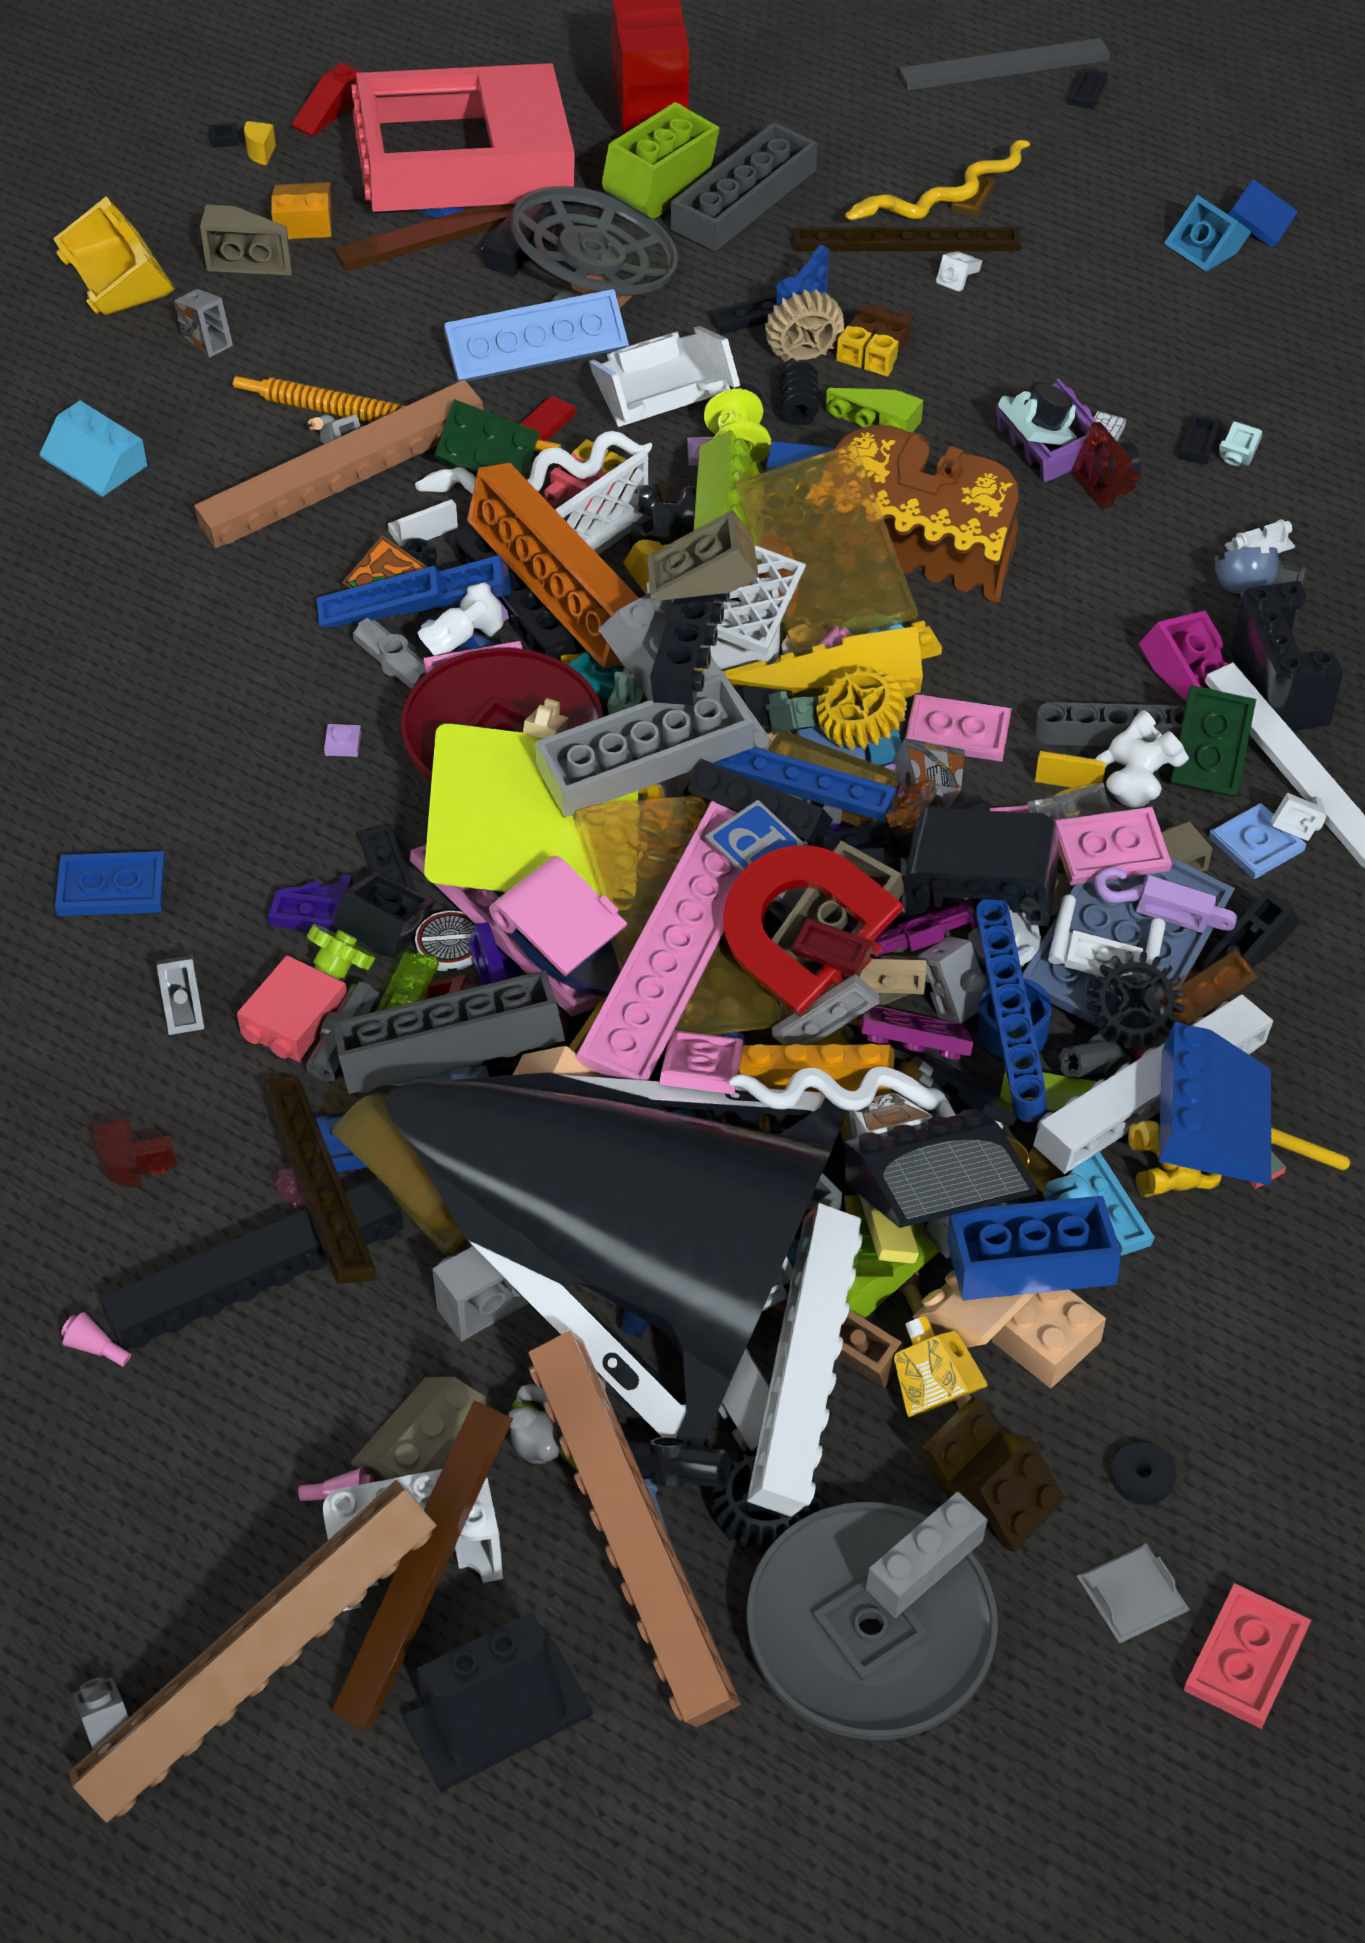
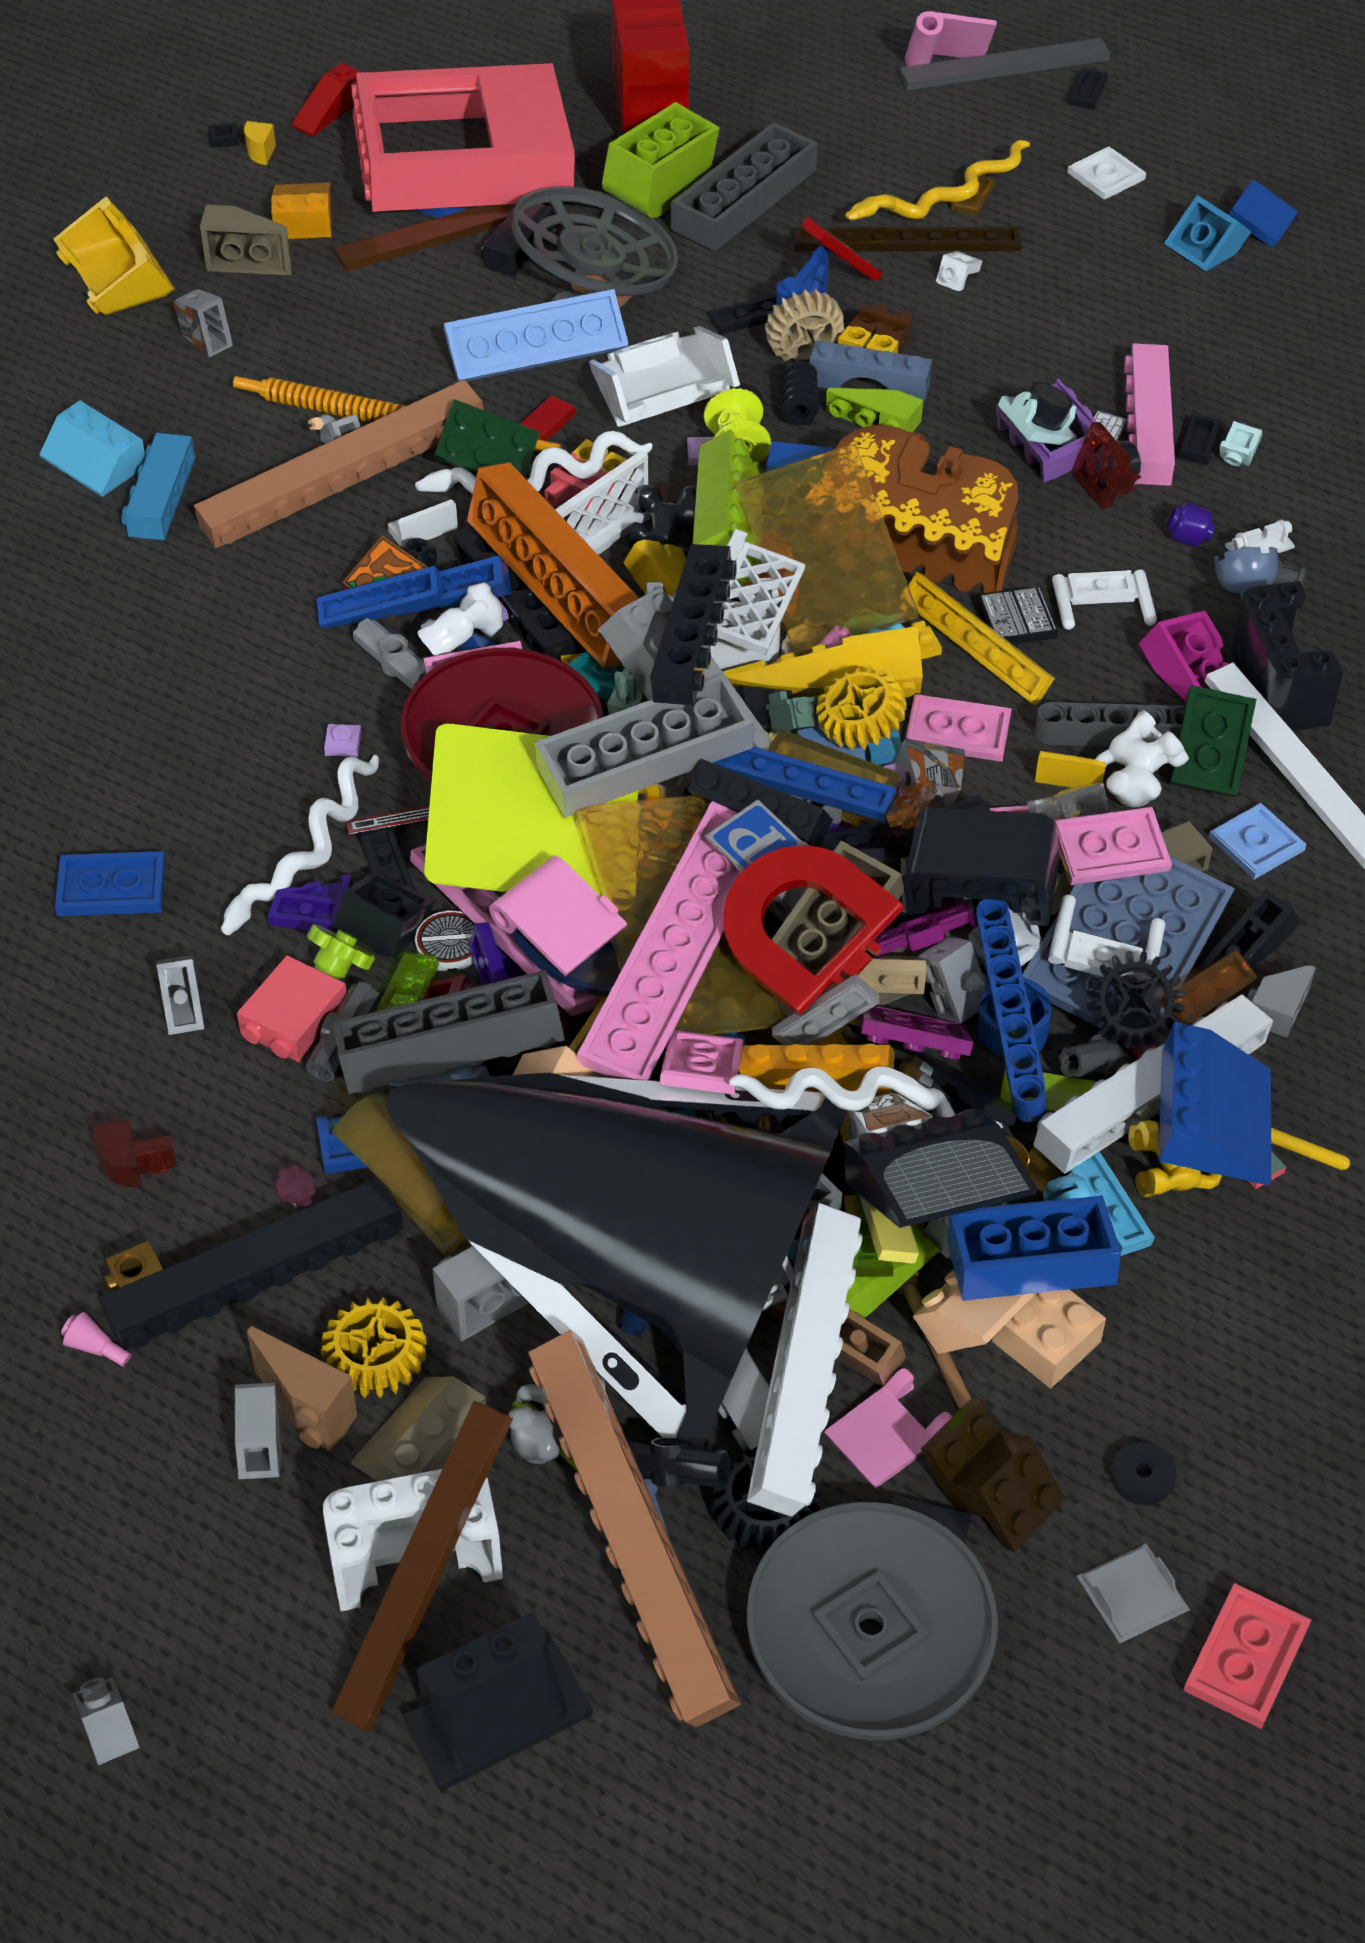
medium nougat brick [68,1479,437,1823] -> none
dark brown tile [262,1077,376,1284] -> none
bright pink cone [298,1467,374,1502] -> none
tan tile [523,698,569,739] -> none
dark tan slope [647,510,759,601] -> none
dark red tile [792,918,874,976] -> none
light grey brick [866,1492,988,1618] -> none
yellow torso [894,1316,988,1417] -> none
lavender piece [1095,867,1237,933] -> none
white bracket [1271,793,1326,841] -> none
none -> pearl gold brick [103,1241,163,1293]
none -> dark azure brick [122,433,195,540]
none -> white animal [220,755,379,935]
none -> light grey slope [235,1382,282,1479]
none -> medium nougat slope [247,1326,358,1452]
none -> yellow gear [321,1297,427,1399]
none -> sticker [346,806,429,834]
none -> red tile [802,217,883,281]
none -> sand blue arch [809,340,932,404]
none -> bright pink flag [824,1368,952,1489]
none -> yellow tile [899,572,1055,705]
none -> bright pink door [905,11,997,66]
none -> tile [978,586,1058,645]
none -> white plate [1052,570,1157,630]
none -> white tile [1067,146,1146,200]
none -> bright pink brick [1124,344,1175,485]
none -> dark purple head [1166,502,1216,547]
none -> light grey slope [1247,965,1316,1038]

